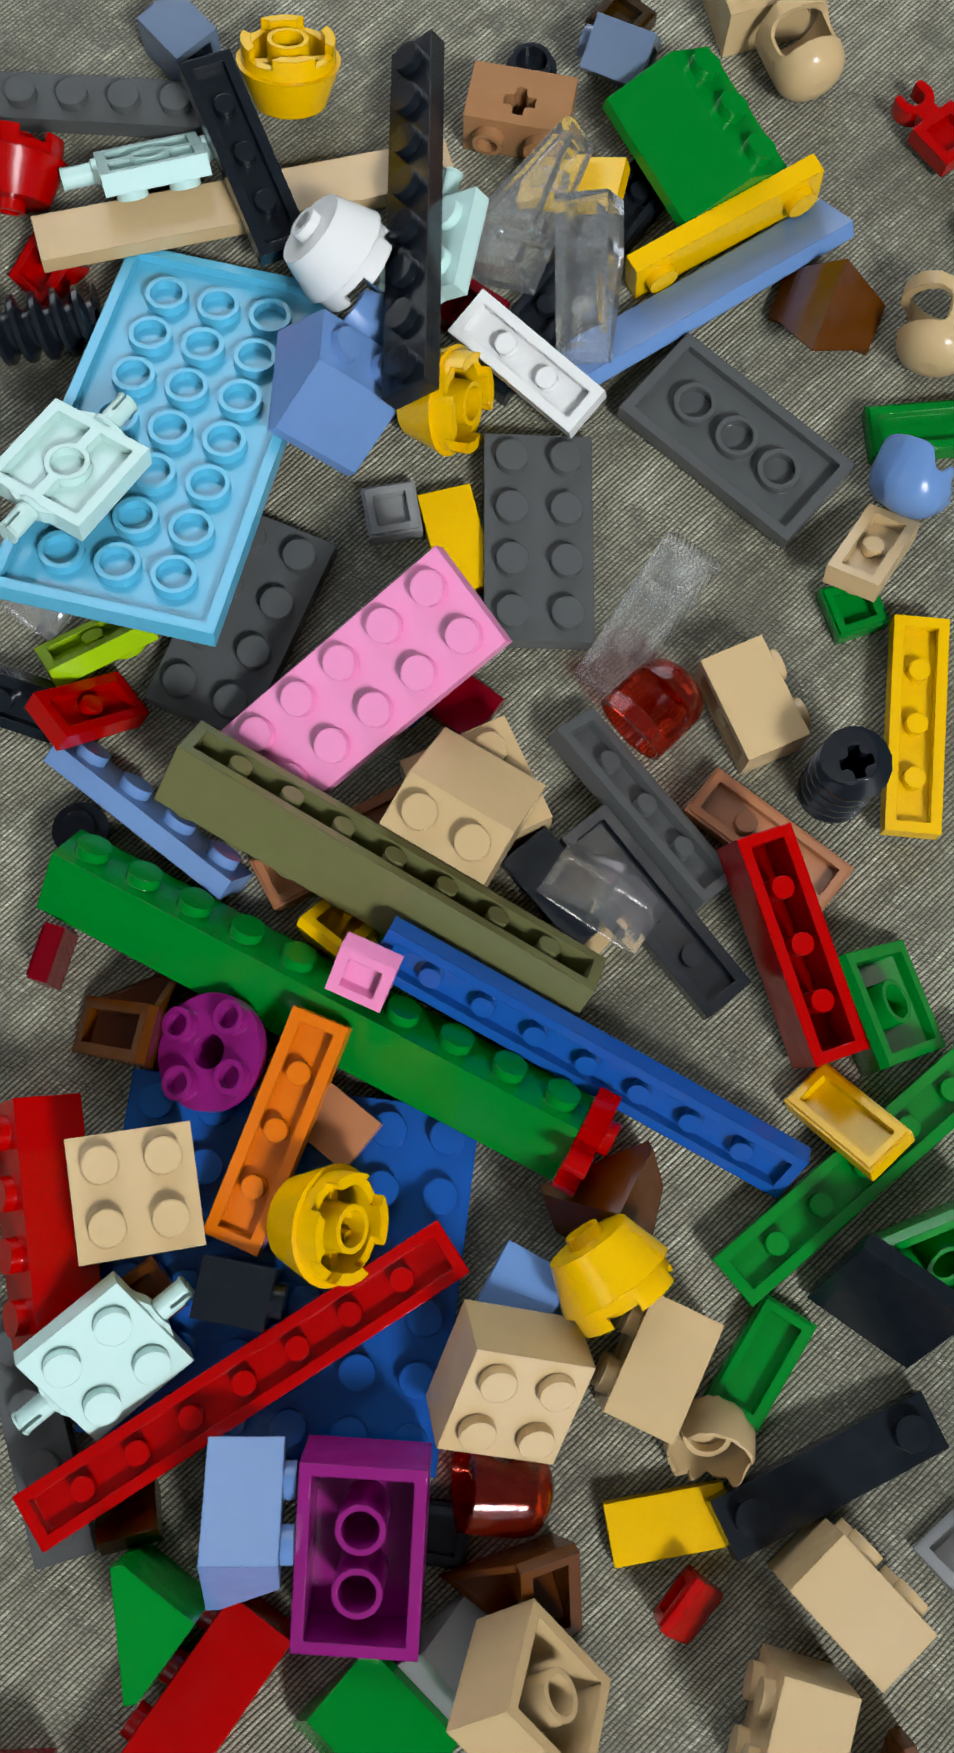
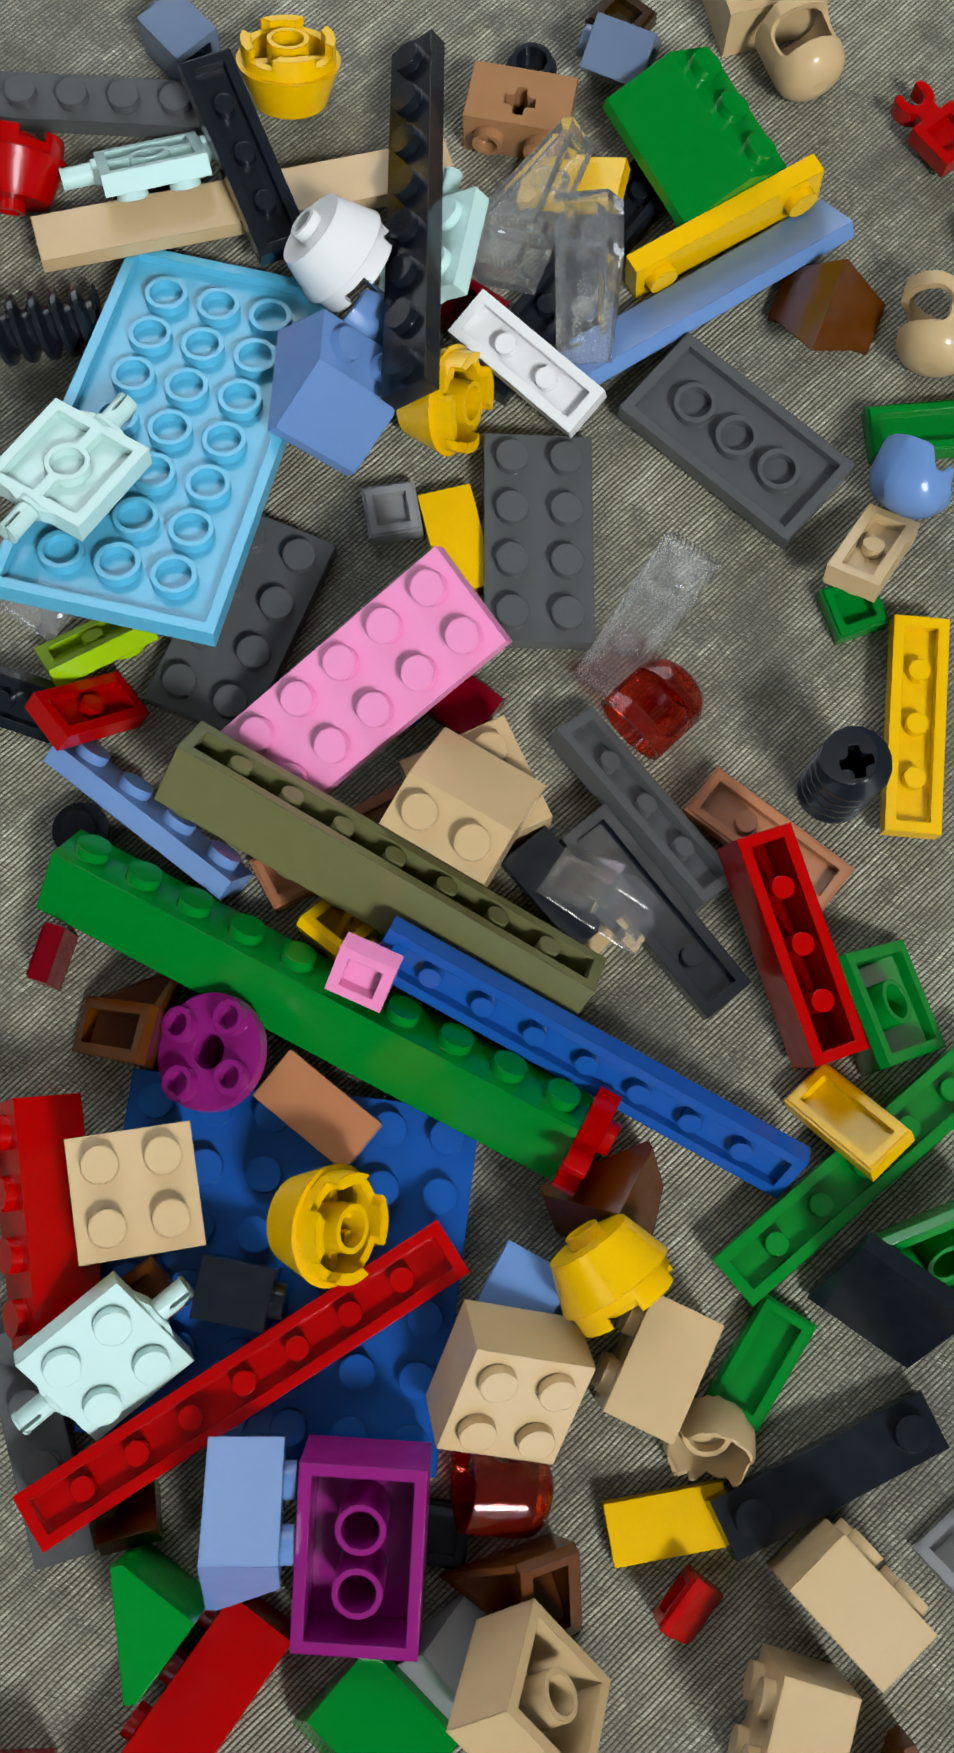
red slope [8,231,90,306] -> none
orange plate [204,1006,353,1256] -> none
tan brick [693,634,811,775] -> none

